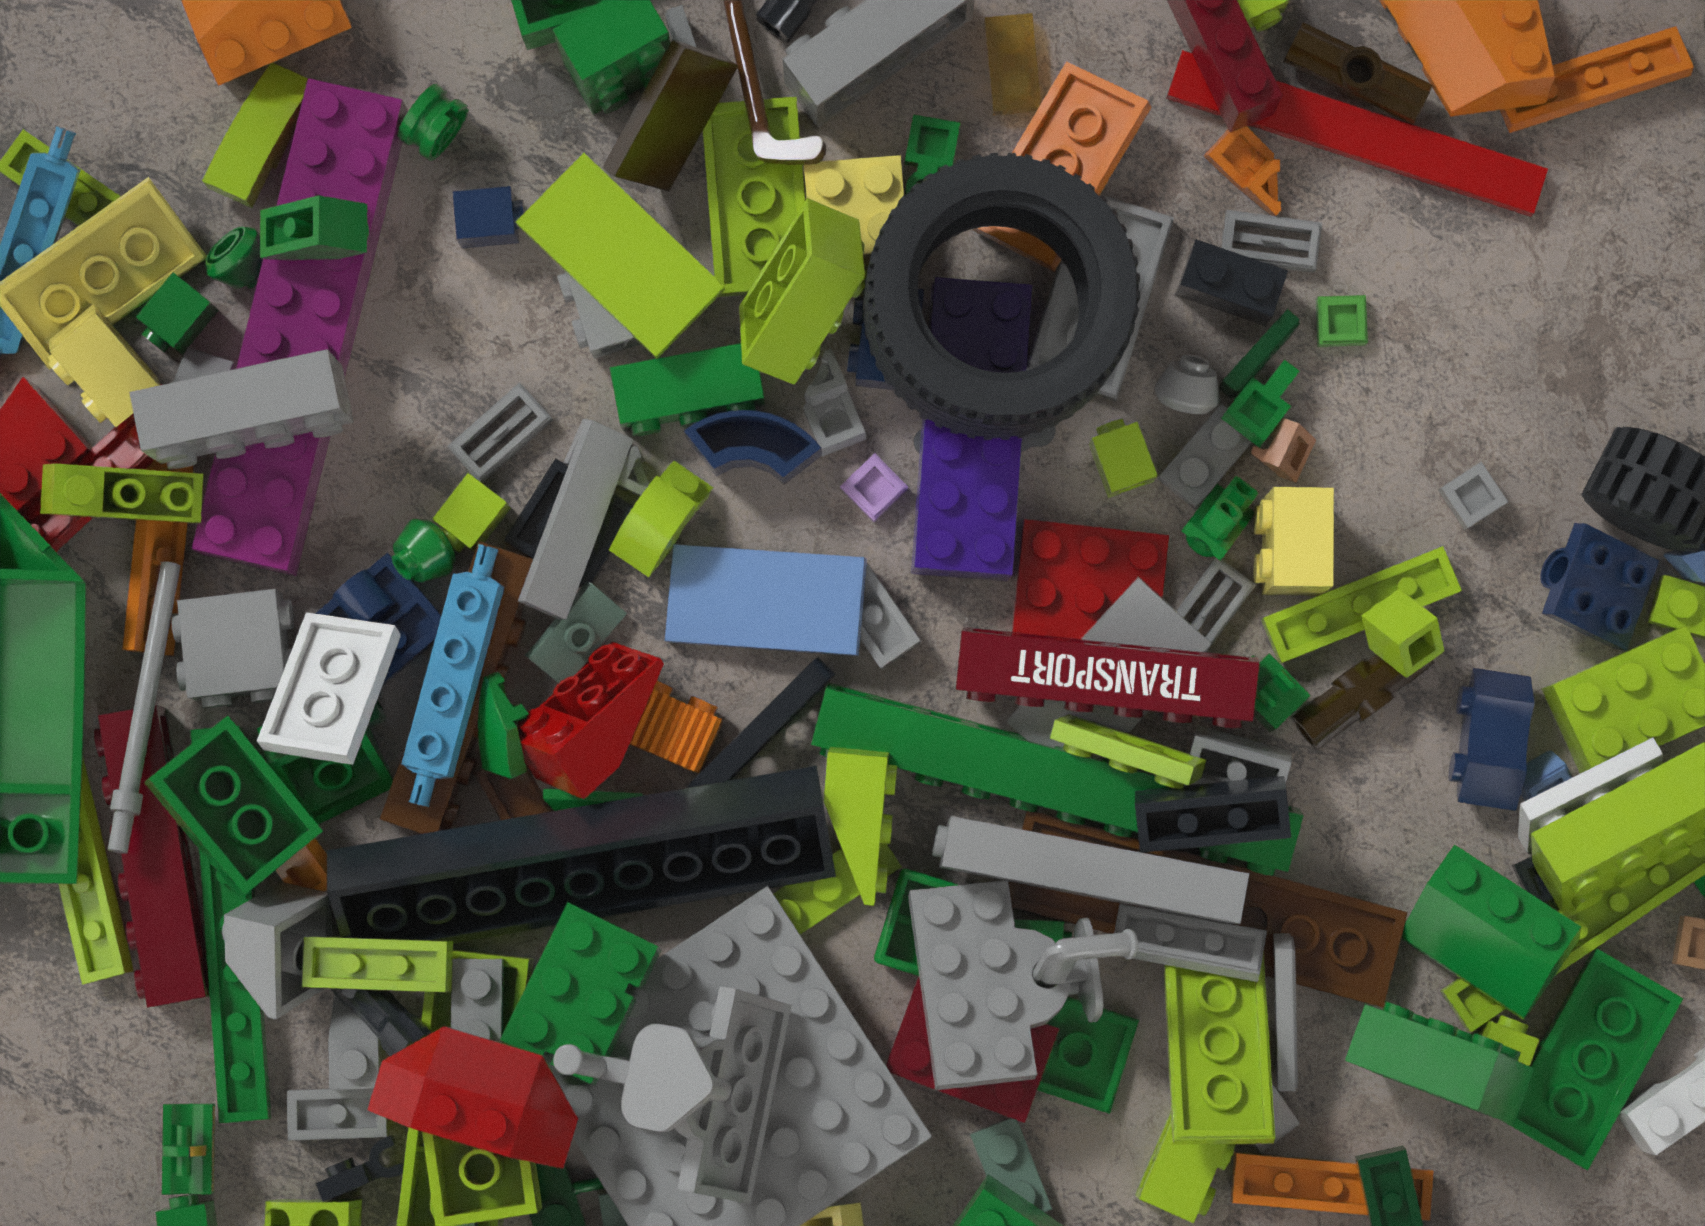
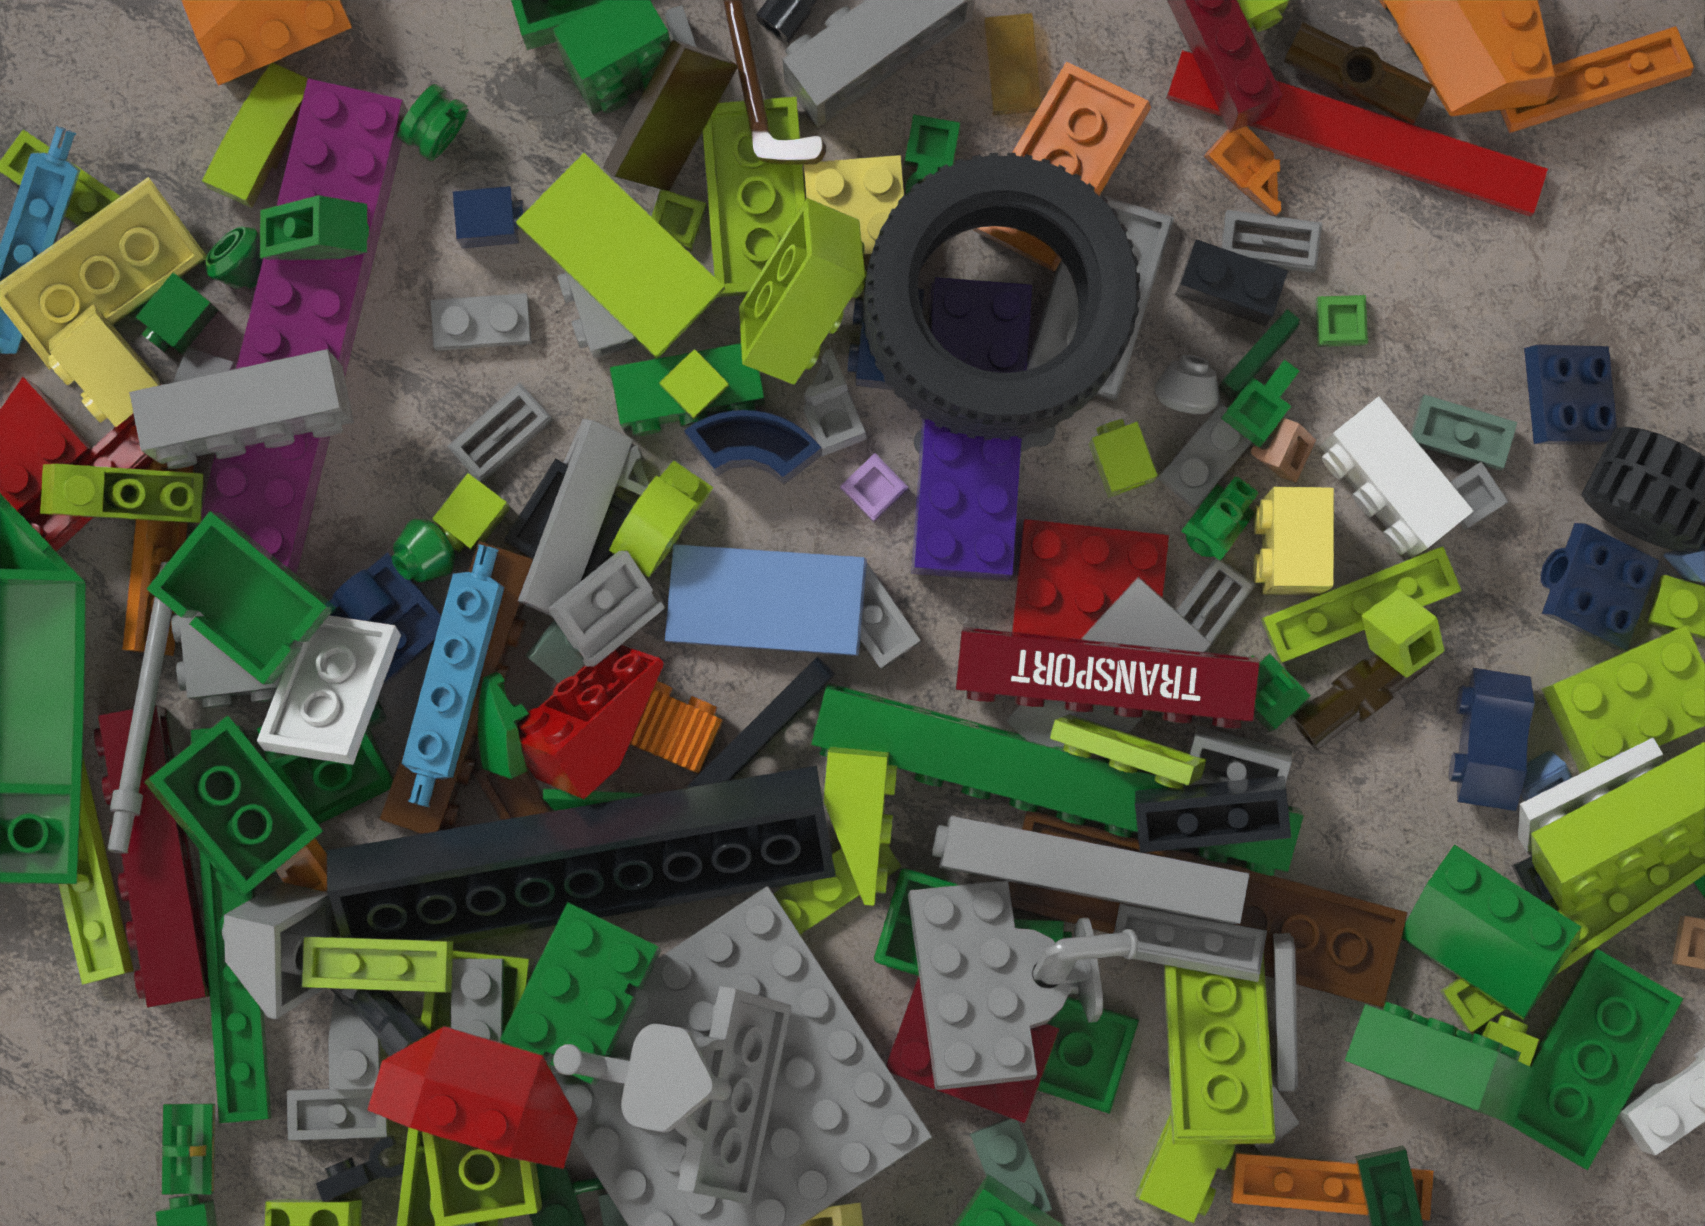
none -> green piece [147,511,336,685]
none -> light grey plate [430,293,532,351]
none -> light grey plate [548,551,665,666]
none -> lime tile [651,189,707,251]
none -> lime tile [659,349,729,420]
none -> white brick [1320,396,1473,559]
none -> sand green plate [1411,394,1518,471]
none -> dark blue plate [1524,344,1617,445]

